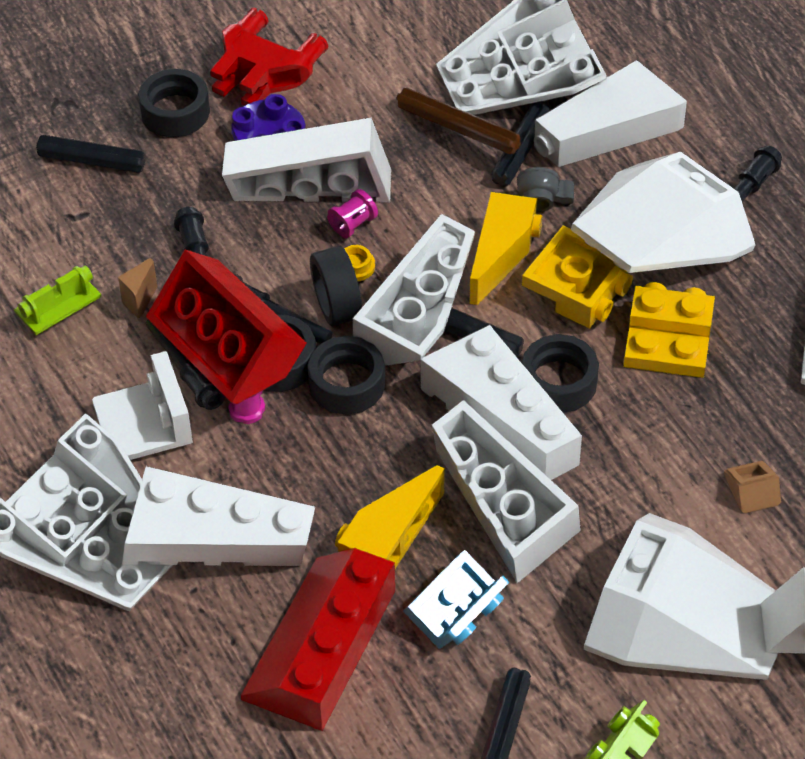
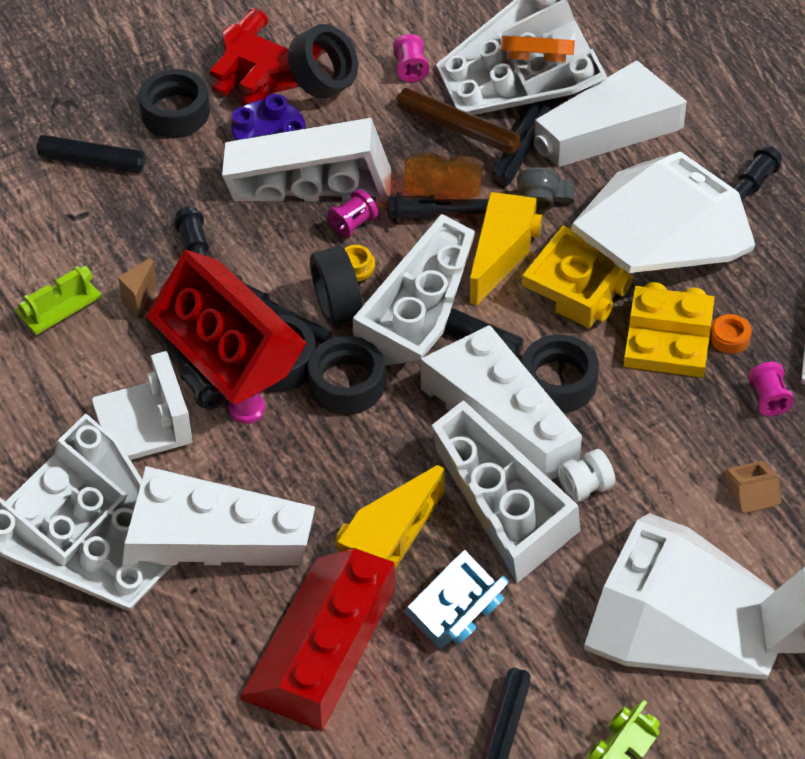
none -> black tyre [287,24,359,98]
none -> black pin [387,192,489,223]
none -> dark pink bush [393,34,430,82]
none -> clear orange brick [403,152,484,199]
none -> orange plate [500,36,575,62]
none -> white wheel [558,449,616,503]
none -> orange tile [710,314,752,354]
none -> dark pink bush [747,362,794,417]

